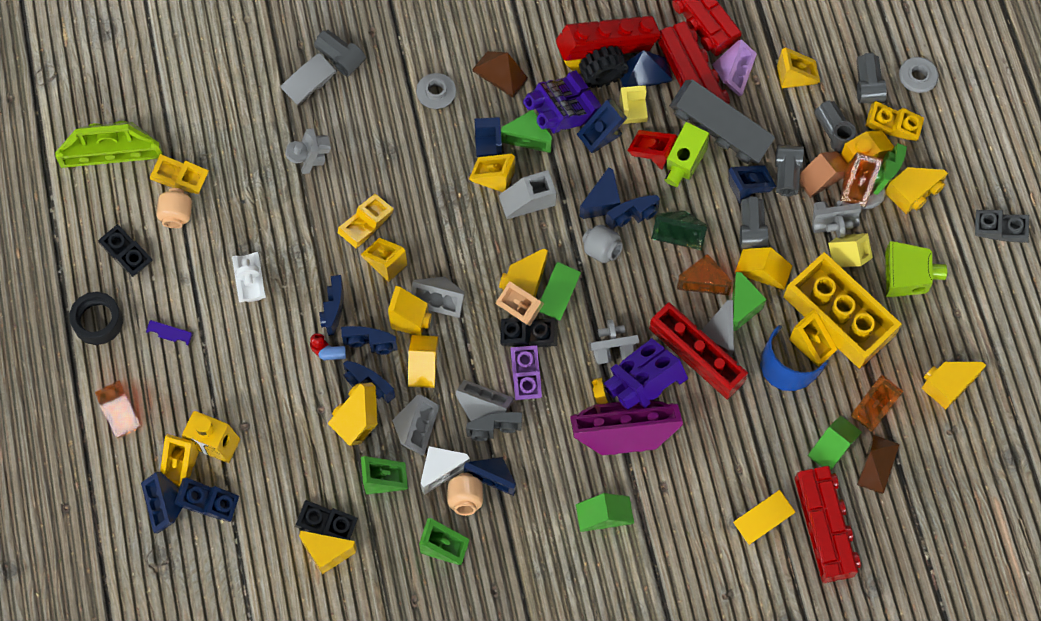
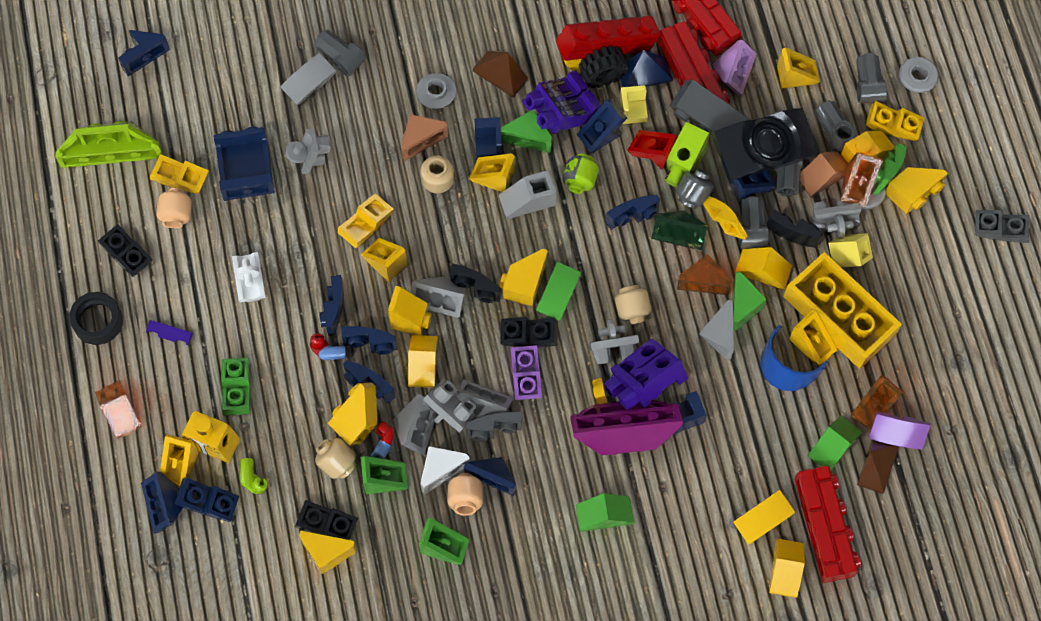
light nougat slope [495,281,544,326] -> none
dark blue slope [579,167,621,219] -> none
light grey head [583,225,623,263] -> none
red brick [649,302,748,400] -> none
lime torso [885,241,947,297] -> none
yellow slope [921,362,986,410] -> none
none -> dark blue slope [118,30,170,77]
none -> dark blue panel [213,127,275,201]
none -> bright green slope [221,357,251,416]
none -> lime arm [240,458,268,494]
none -> tan head [315,438,356,479]
none -> arm [371,422,395,459]
none -> nougat slope [401,114,448,161]
none -> tan head [420,155,454,194]
none -> light grey hips [423,380,476,432]
none -> black slope [450,263,501,303]
none -> lime head [562,154,599,194]
none -> tan head [615,285,652,325]
none -> dark blue panel [674,391,707,434]
none -> dark grey head [676,168,714,209]
none -> yellow slope [703,196,748,240]
none -> black slope [711,108,820,182]
none -> black slope [766,210,823,248]
none -> yellow slope [769,538,805,598]
none -> slope [869,411,931,450]

